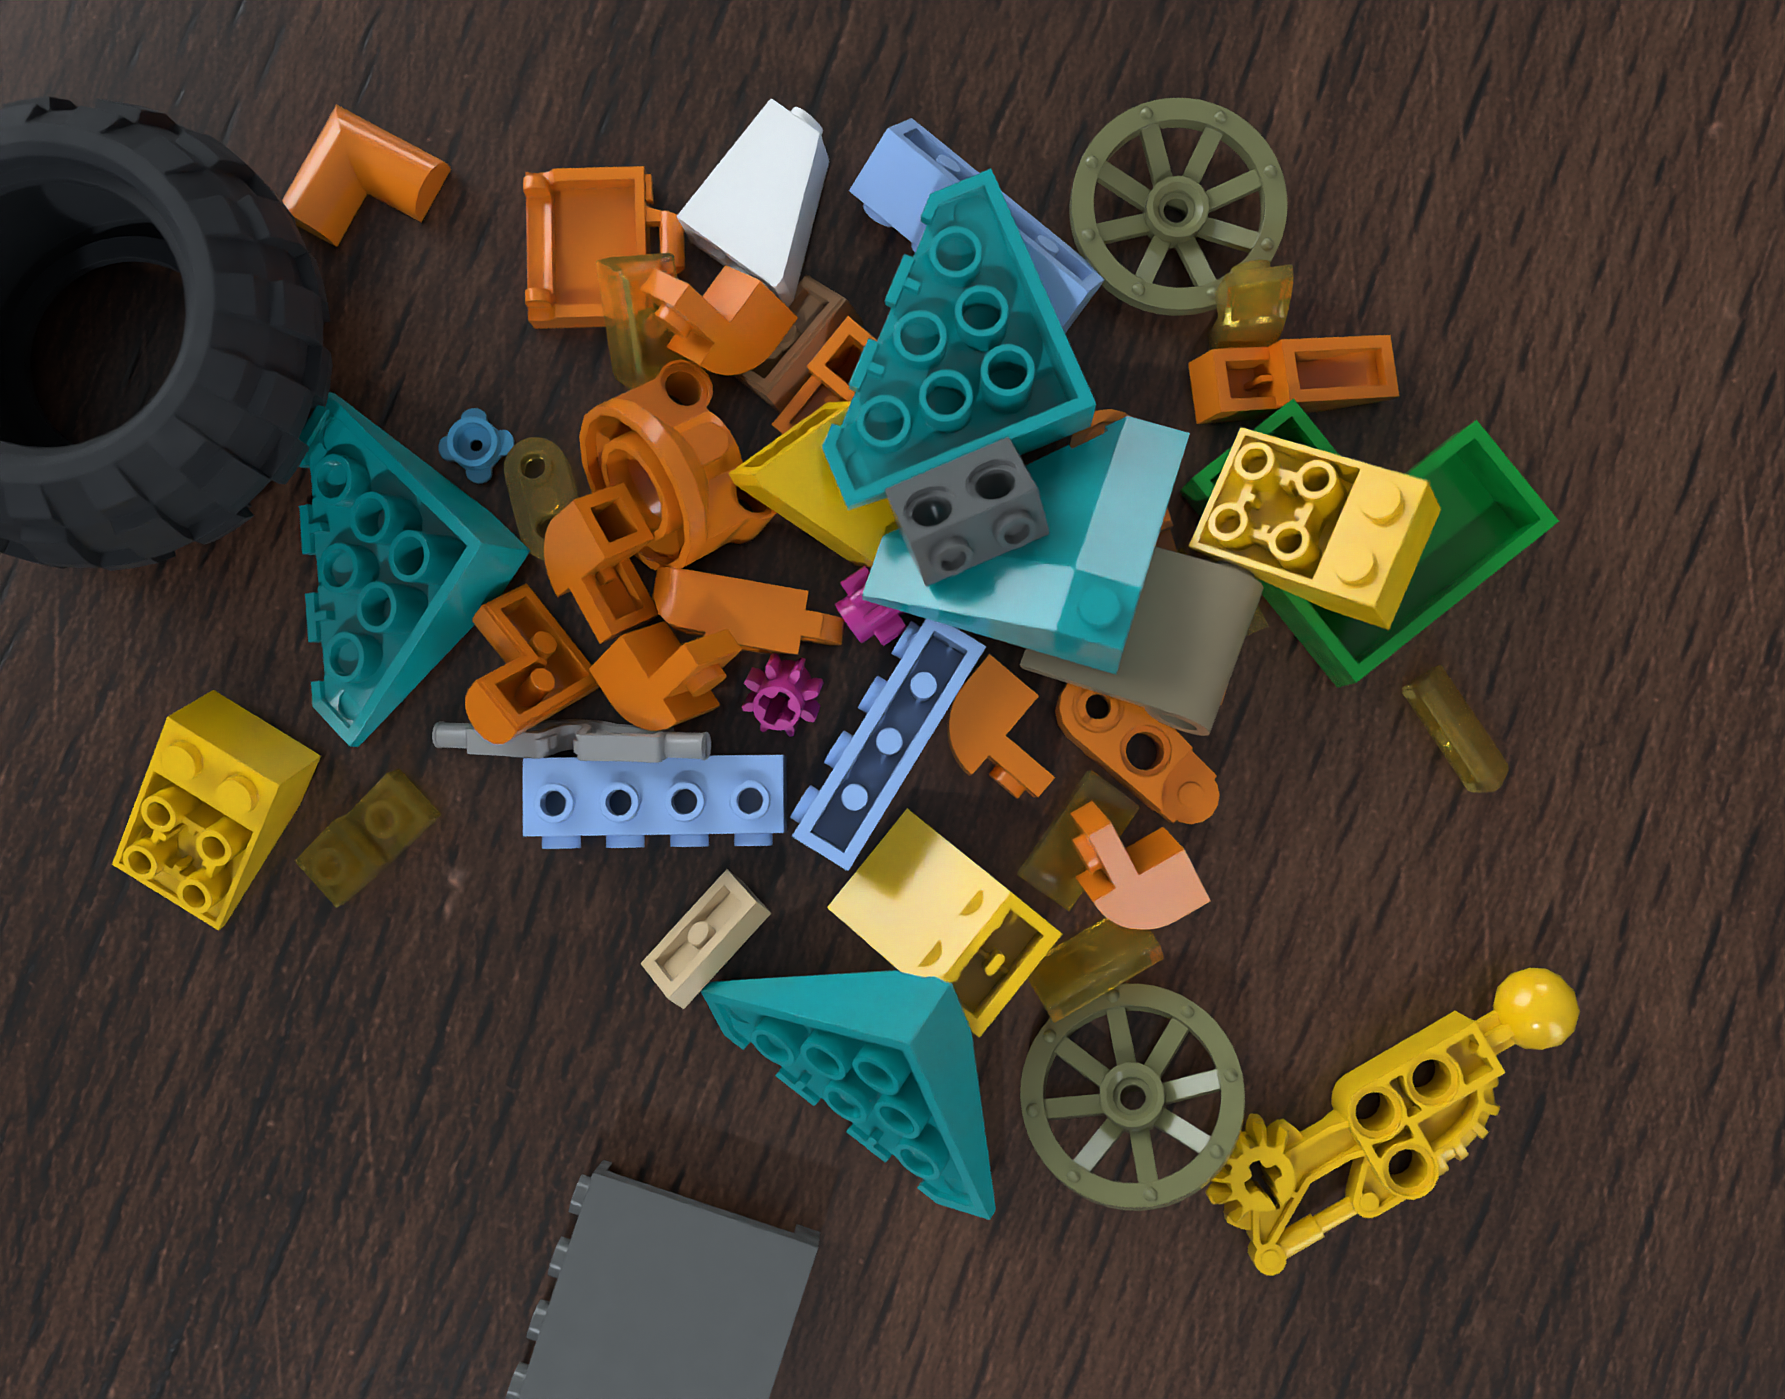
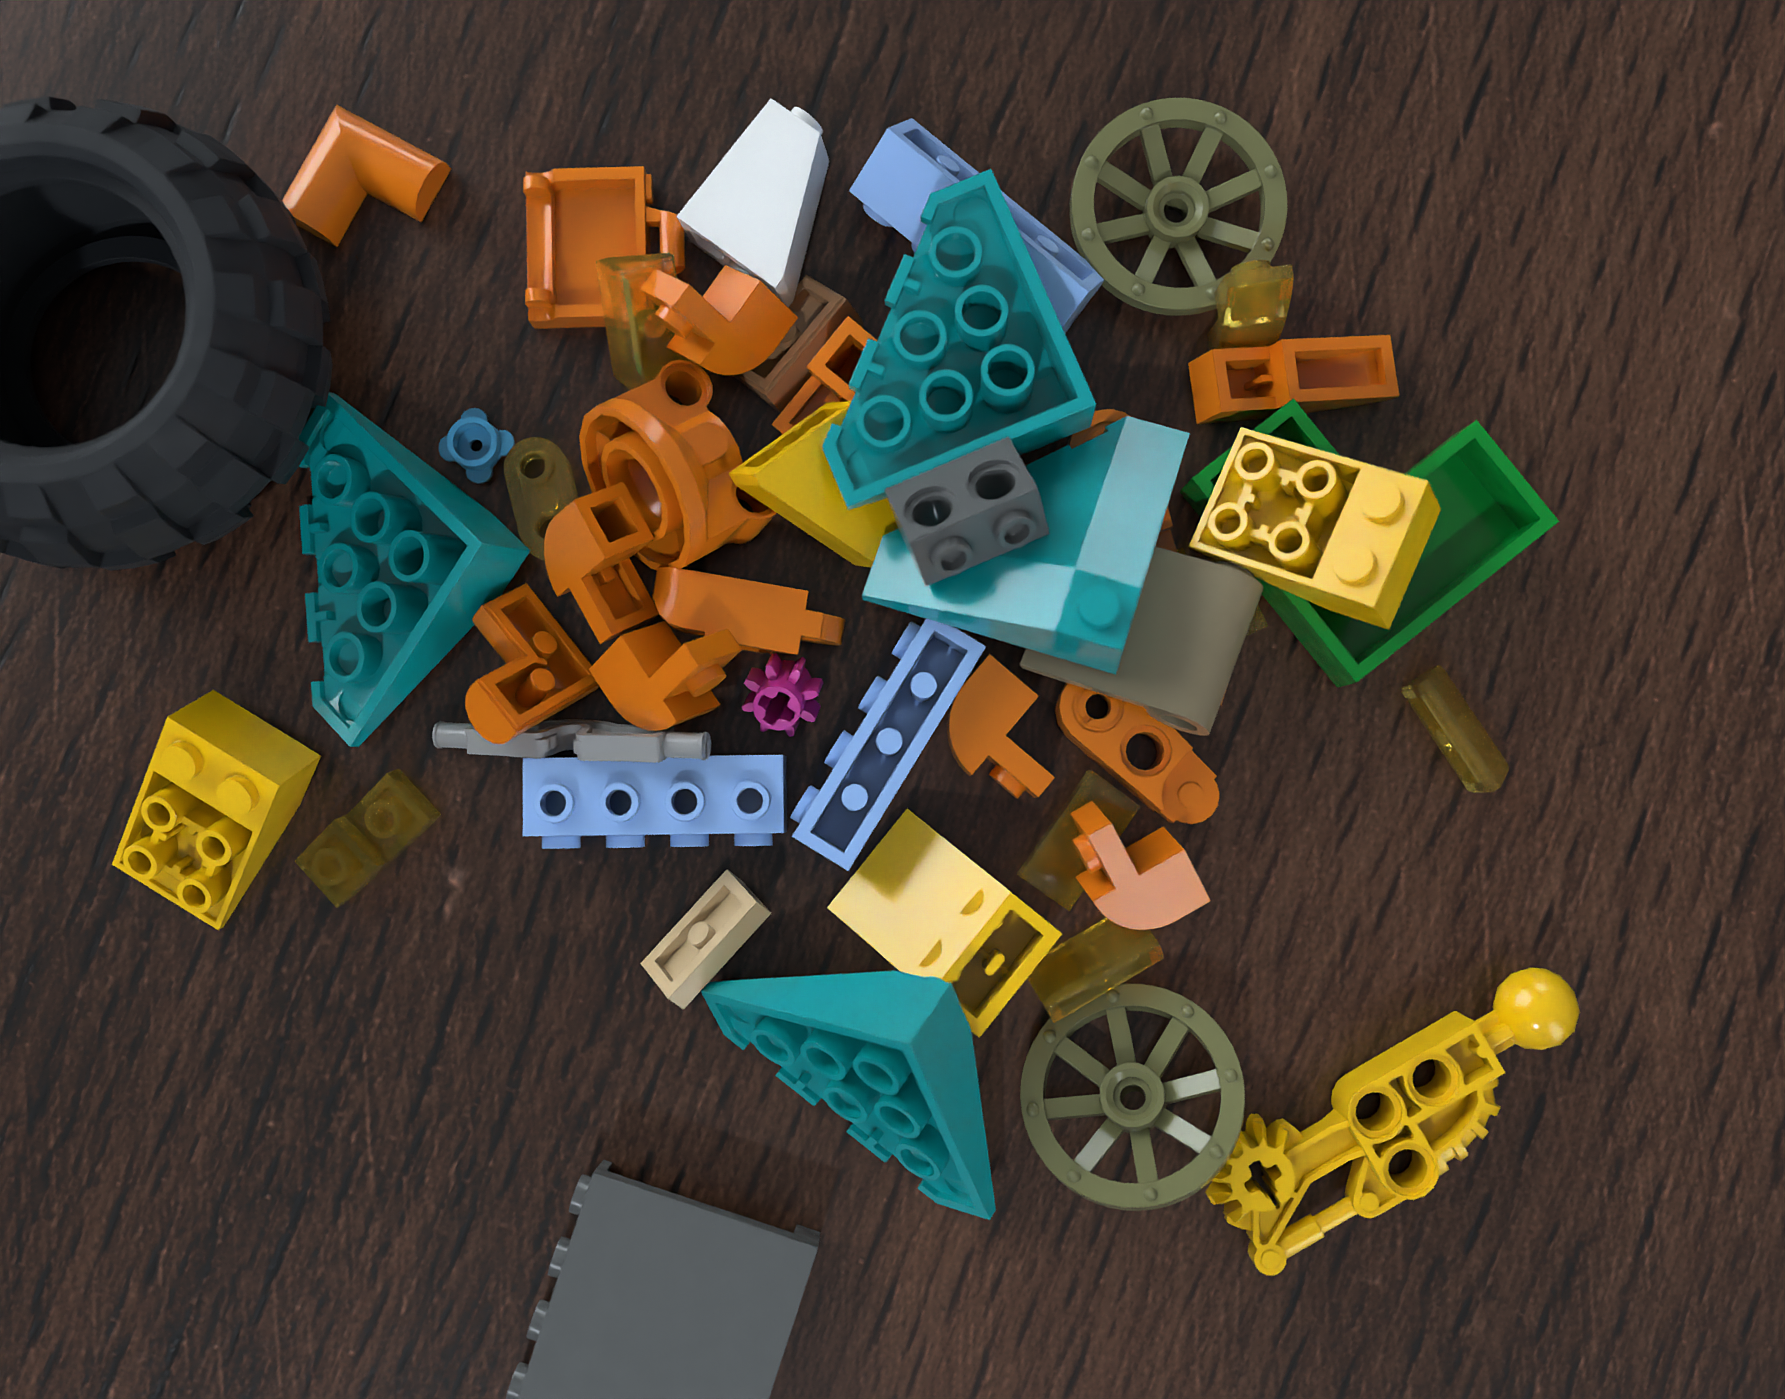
dark pink gear [835,566,907,646] -> none

